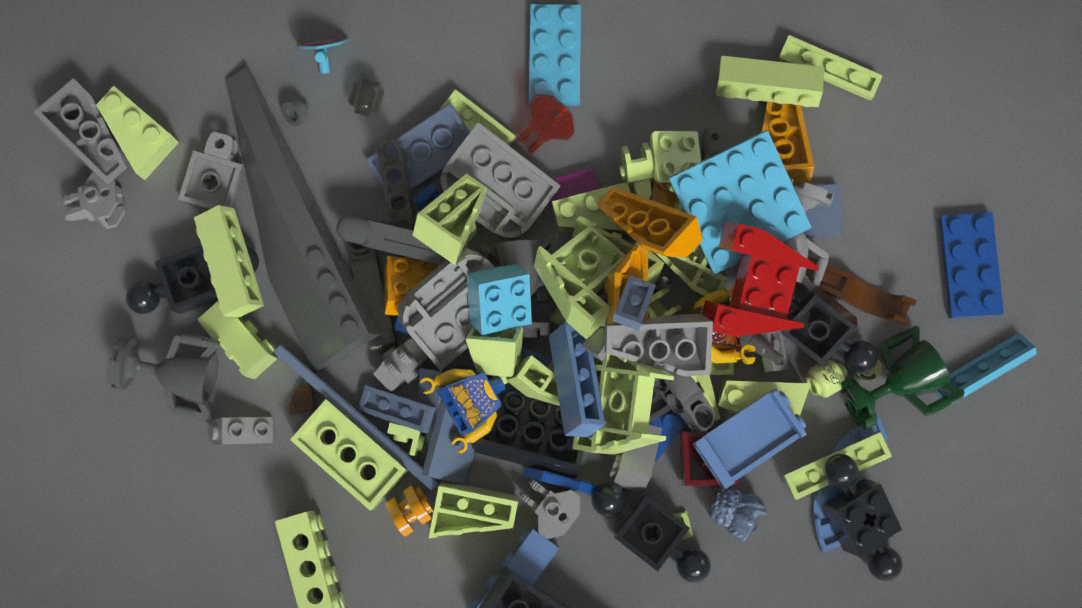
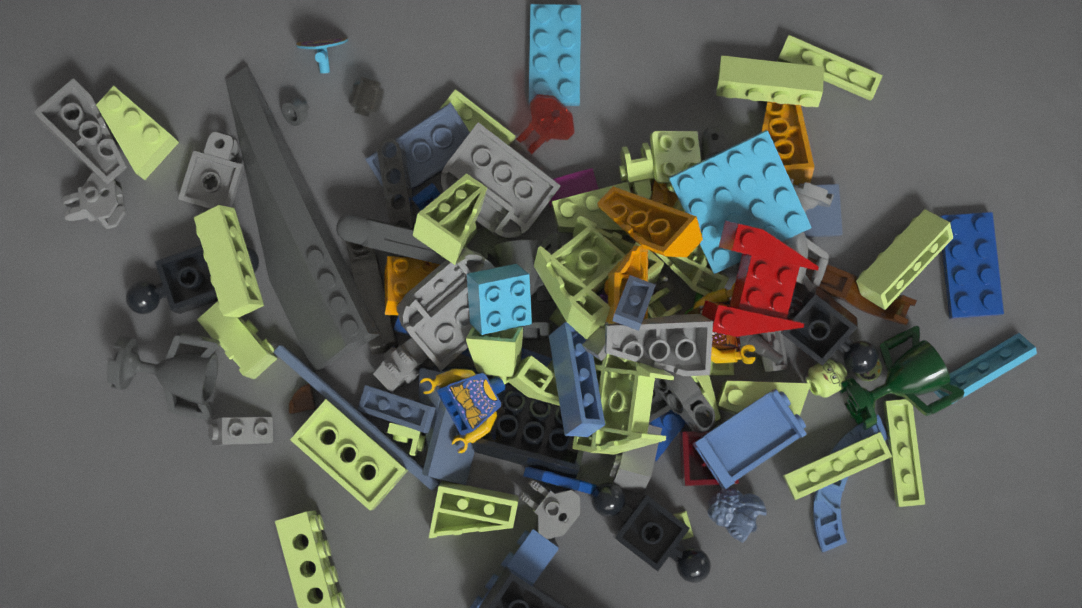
light orange brick [385,485,433,537] -> none
black brick [822,454,903,581] -> none
none -> yellowish green brick [856,209,953,310]
none -> yellowish green plate [883,399,925,507]

